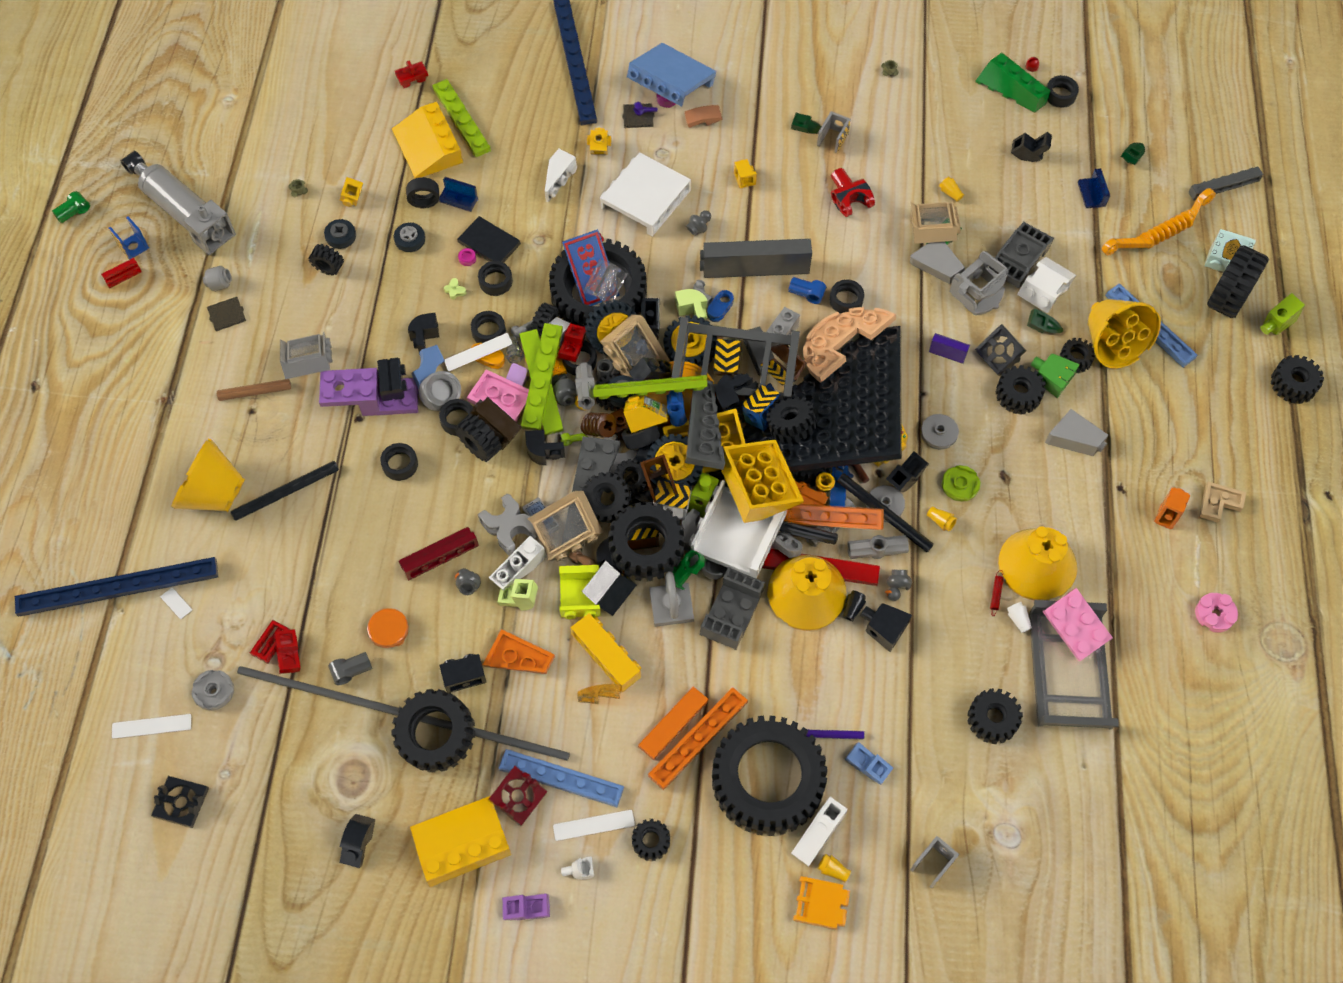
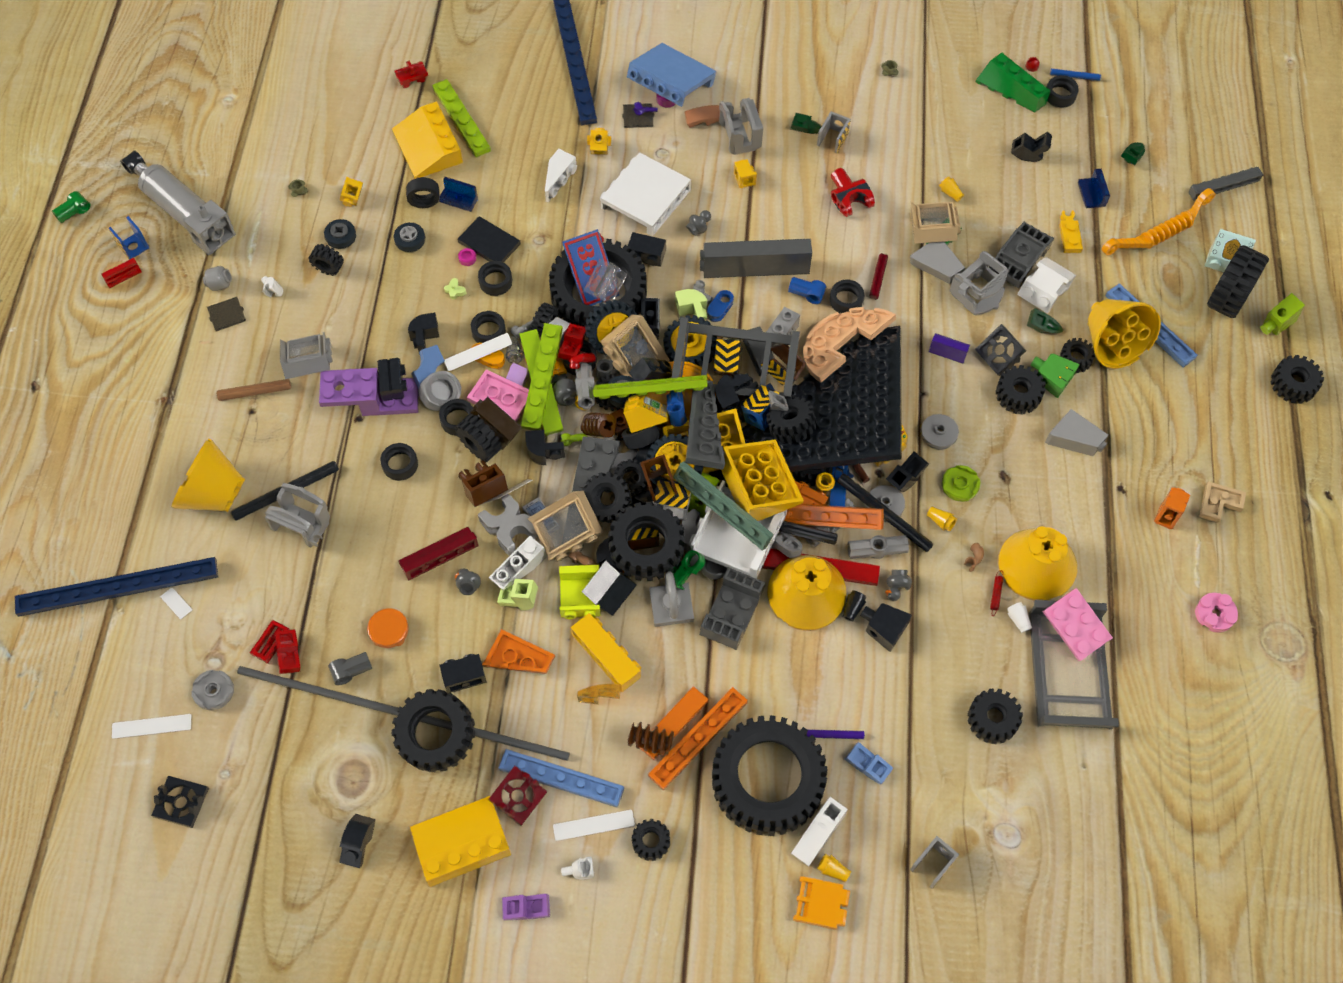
none -> white piece [261,276,283,297]
none -> light grey animal [265,483,330,547]
none -> reddish brown brick [458,461,508,507]
none -> white sticker [481,479,532,505]
none -> red arm [569,353,595,369]
none -> black brick [628,232,666,267]
none -> reddish brown piece [628,722,674,756]
none -> sand green tile [673,461,774,551]
none -> light grey animal [719,98,763,155]
none -> light grey slope [768,391,789,411]
none -> dark red axle [869,253,888,300]
none -> medium nougat arm [964,543,984,572]
none -> blue bar [1050,68,1101,81]
none -> yellow plate [1059,211,1083,253]

